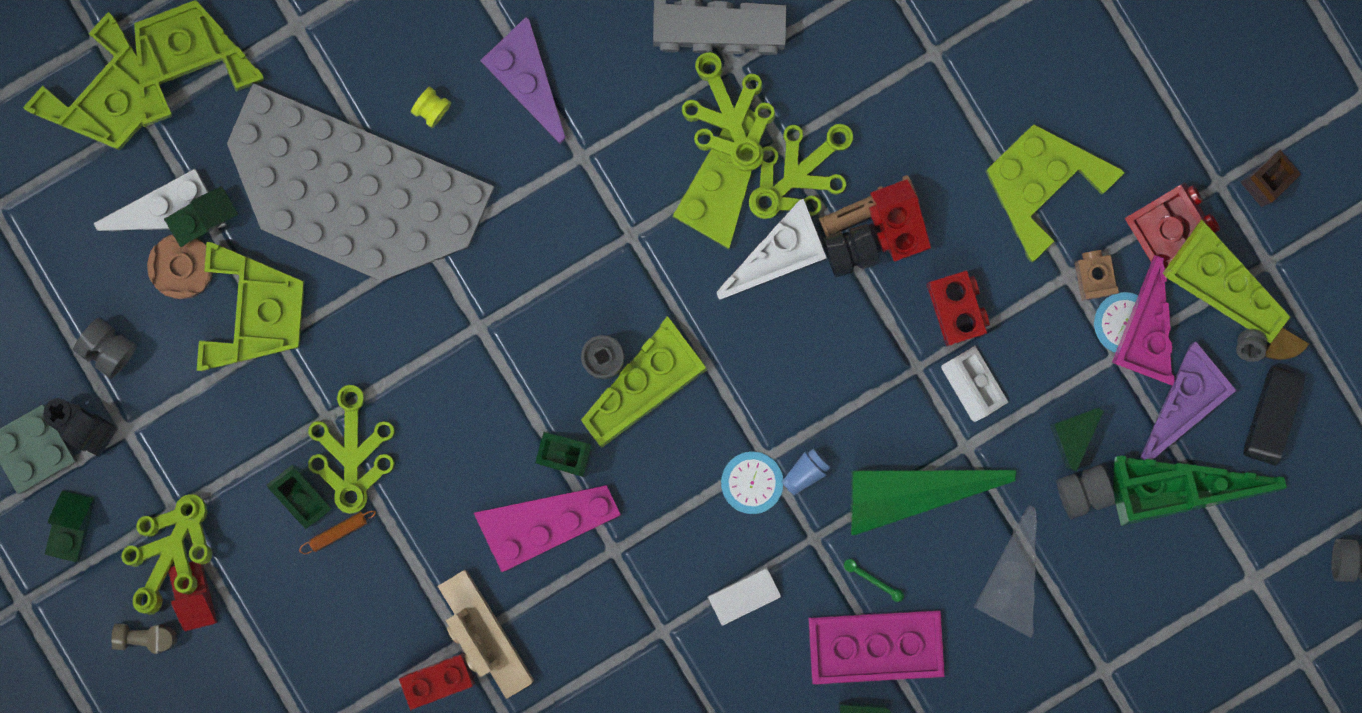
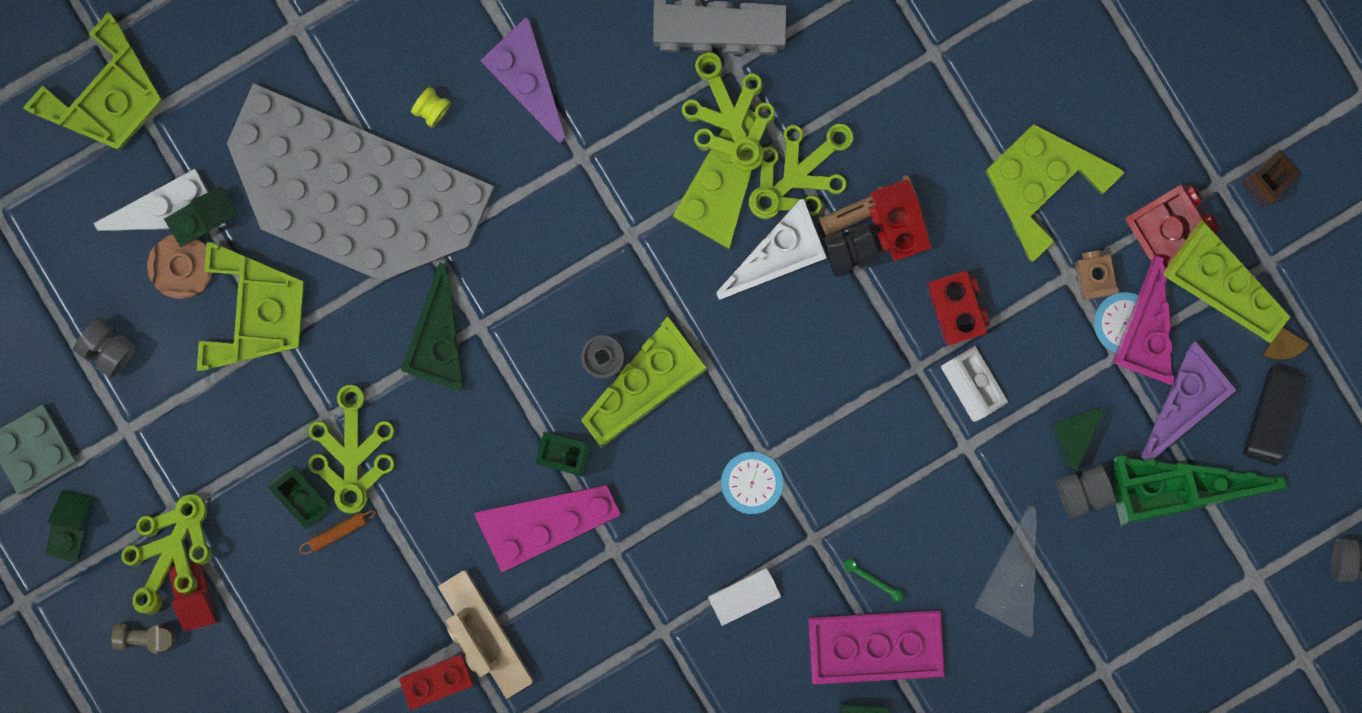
black piece [43,398,118,457] -> none
lime wing [134,0,264,127] -> none
medium blue cone [782,448,831,496] -> none
green wedge [850,470,1016,535] -> none
dark grey bush [1236,329,1268,362] -> none
none -> dark green wing [401,262,463,392]

